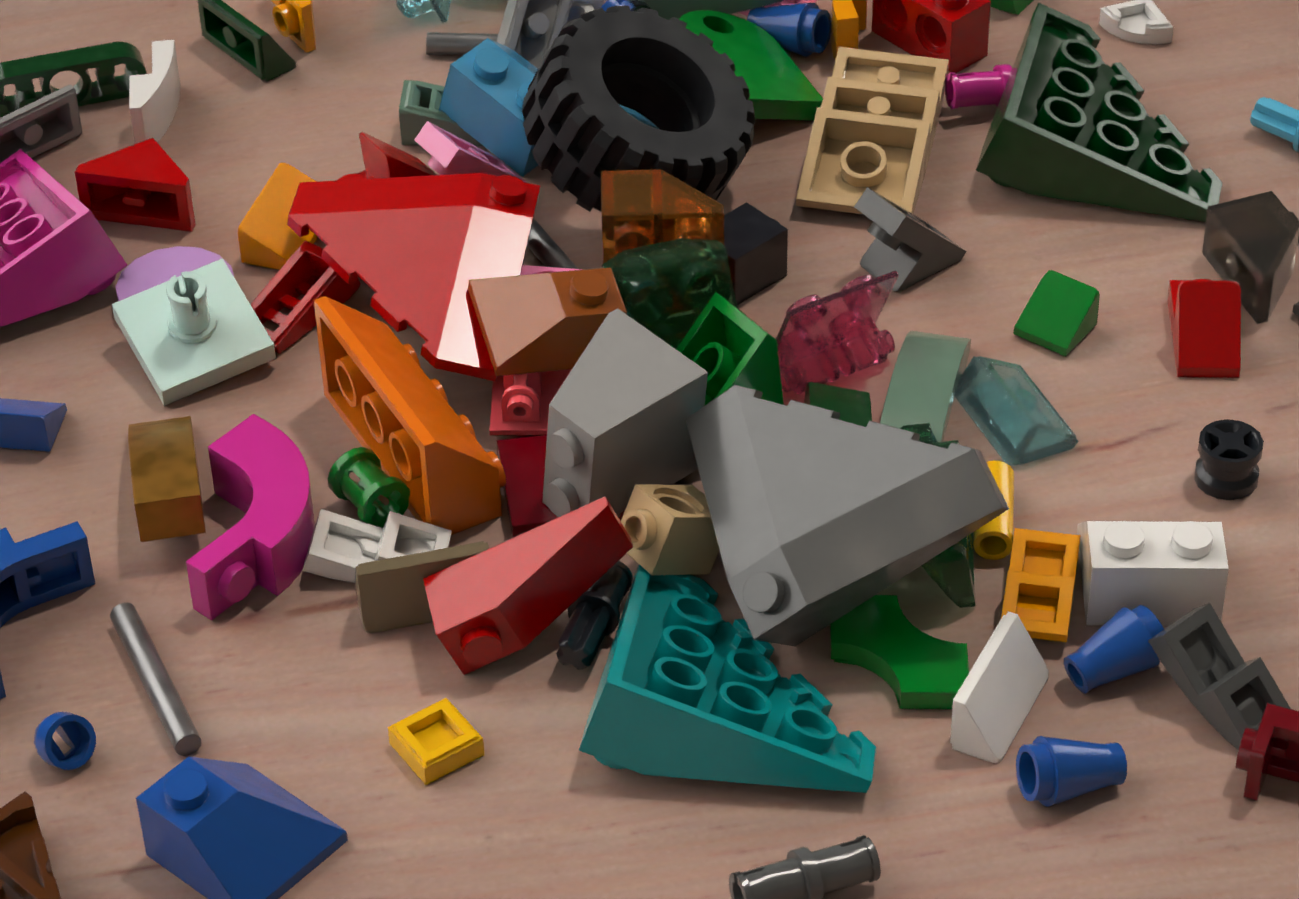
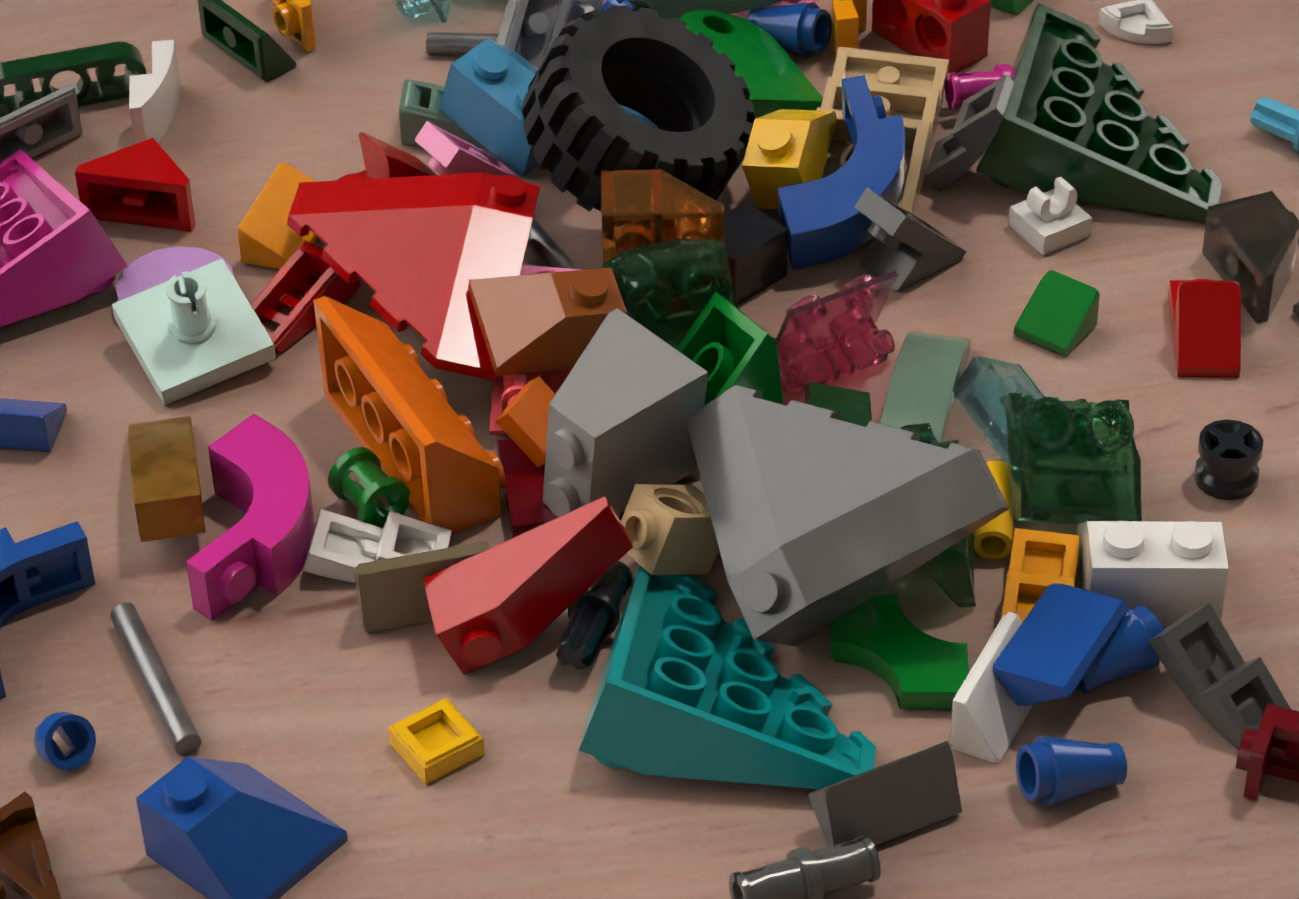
none -> orange tile [495,376,555,467]
none -> yellow slope [742,109,837,209]
none -> blue arch [778,74,905,270]
none -> dark grey slope [808,741,962,847]
none -> dark grey slope [924,75,1014,191]
none -> blue slope [993,583,1128,706]
none -> clear green slope [1000,393,1142,525]
none -> white tile [1009,177,1092,256]

